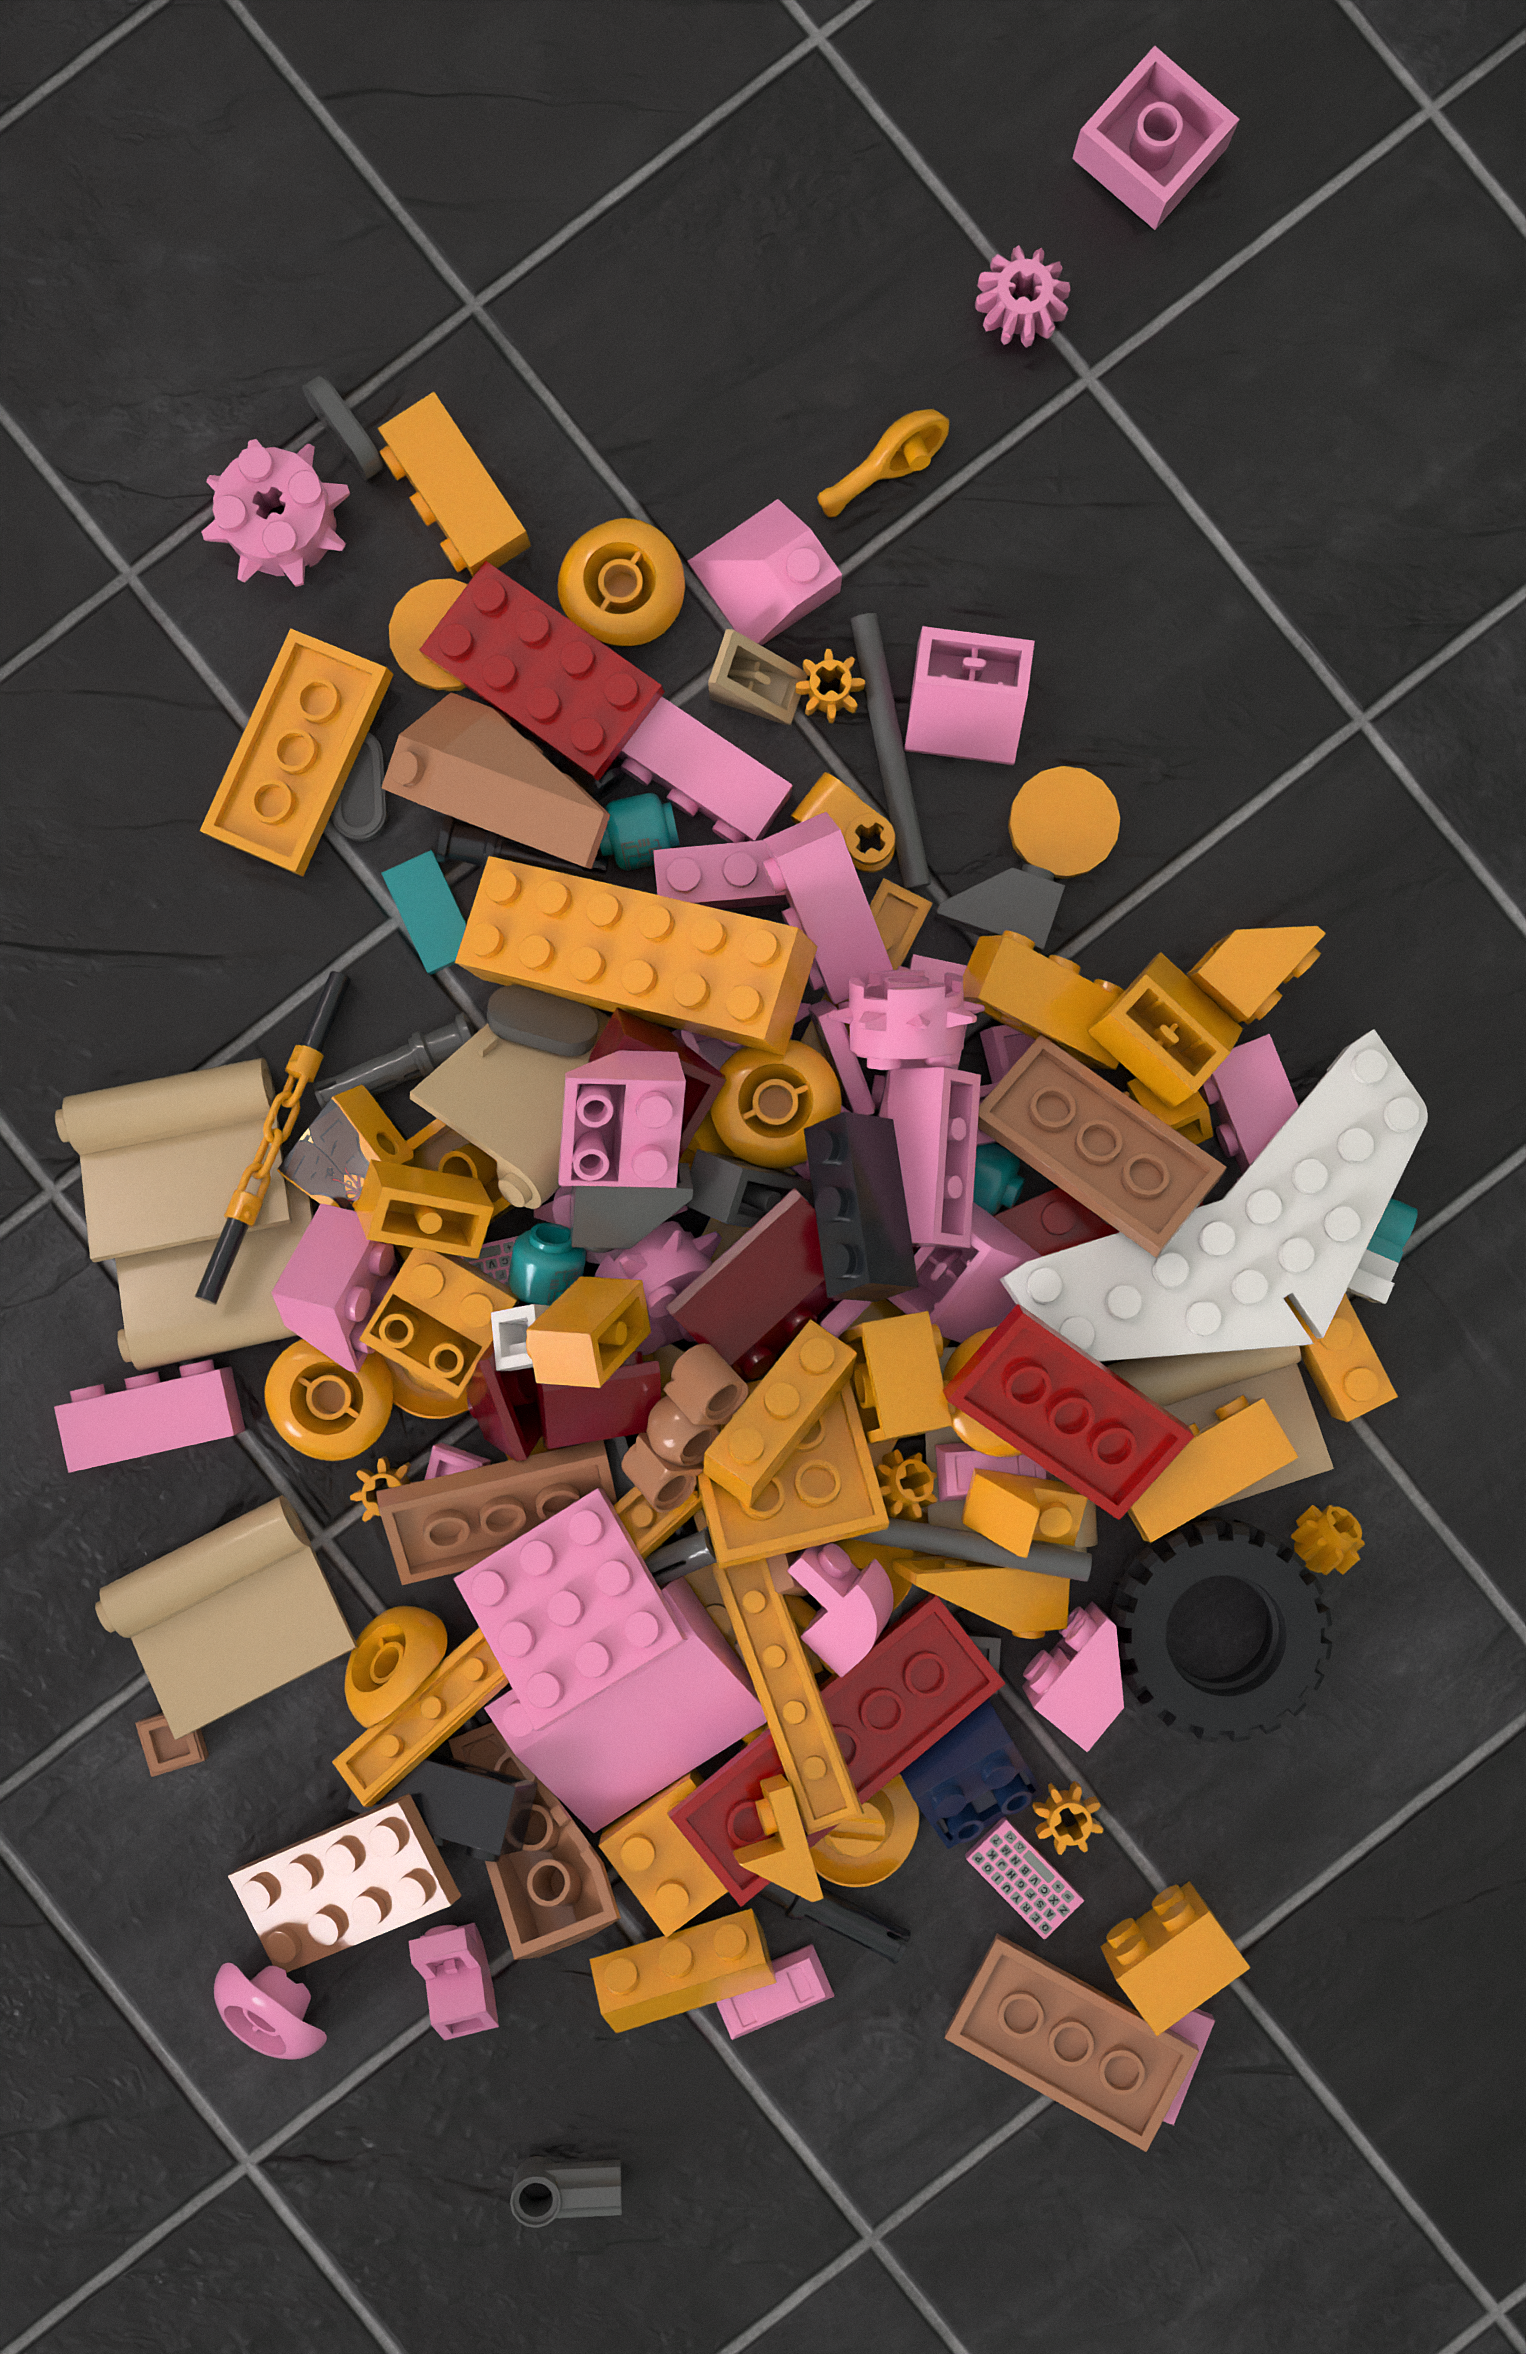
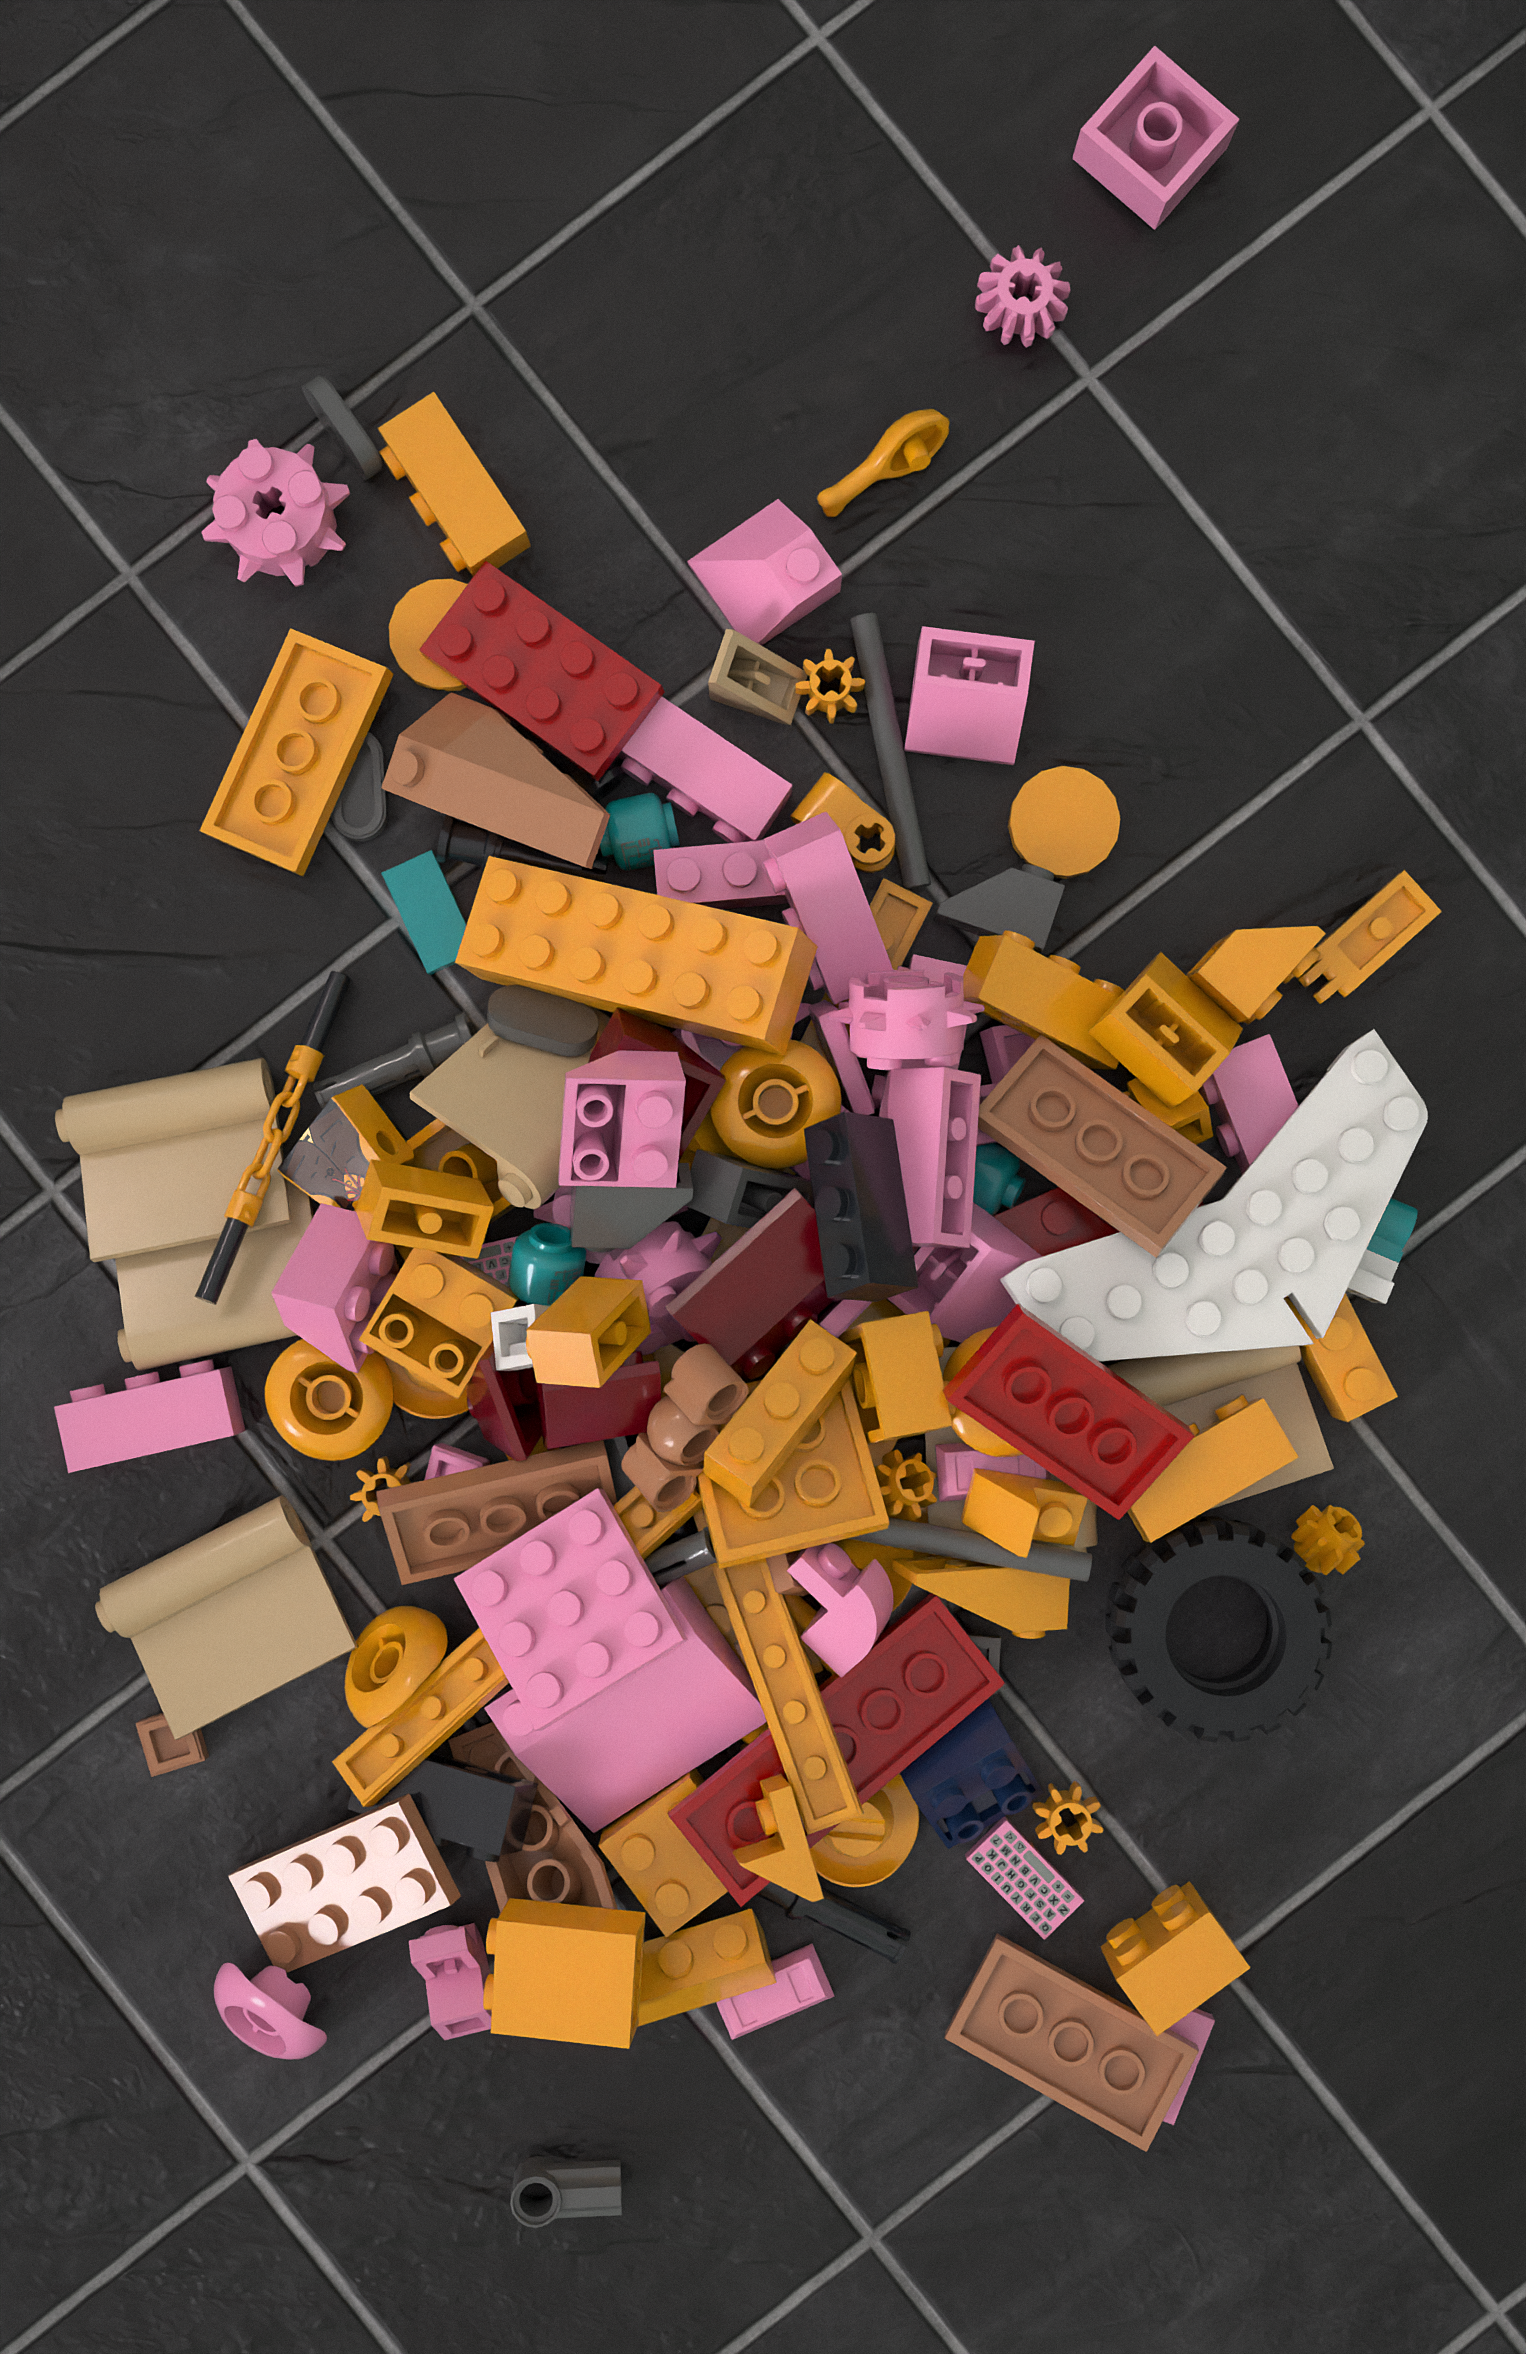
light orange hat [557,518,685,646] -> none
bright pink slope [1022,1601,1124,1752] -> none
none -> light orange brick [483,1898,645,2049]
none -> light orange hinge [1298,870,1442,1004]

